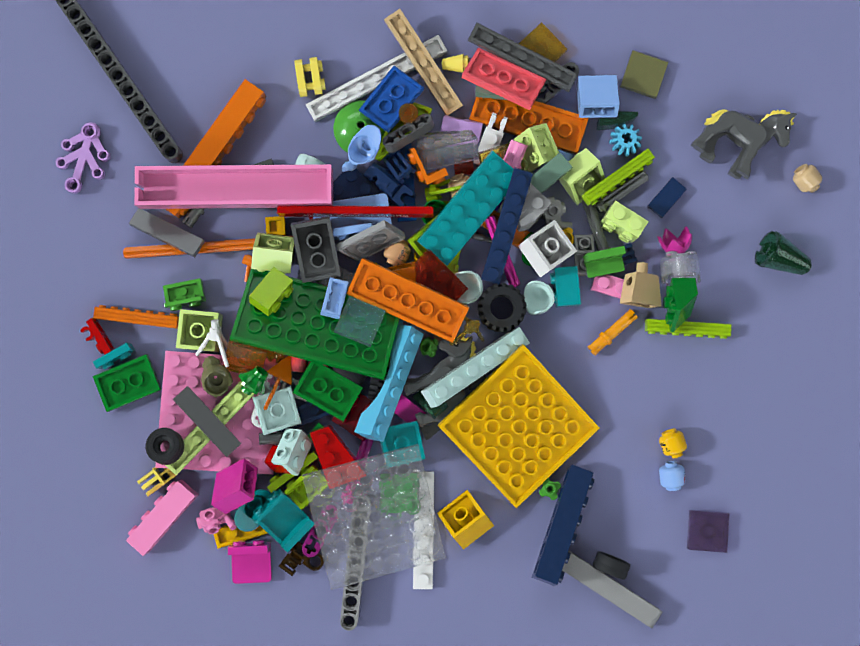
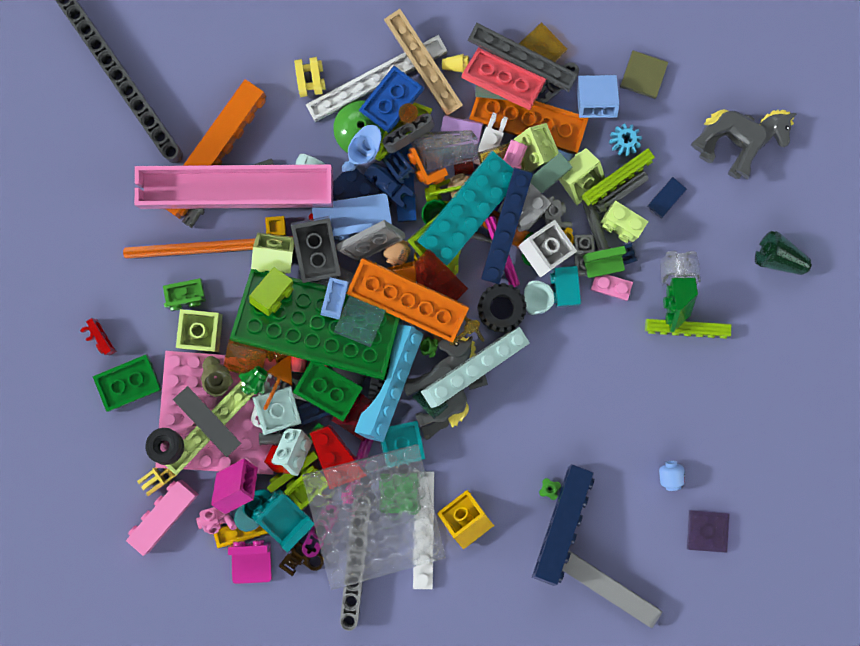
lavender plant [55,122,110,194] -> none
orange piece [93,305,179,329] -> none
teal plate [93,343,135,370] -> none
dark grey tile [129,208,205,258] -> none
white plant [195,319,235,367] -> none
orange hand [242,254,252,282] -> none
red tile [277,206,433,218] -> none
dark pink slope [394,394,426,423] -> none
yellow plate [438,344,600,508] -> none
light aqua helmet [451,271,483,304] -> none
light orange pin [587,309,638,356] -> none
black tyre [593,551,630,580] -> none
clear green slope [597,111,638,130] -> none
tan torso [620,262,661,308] -> none
dark pink piece [657,226,692,257] -> none
yellow head [659,428,687,458] -> none
tan head [793,164,822,193] -> none

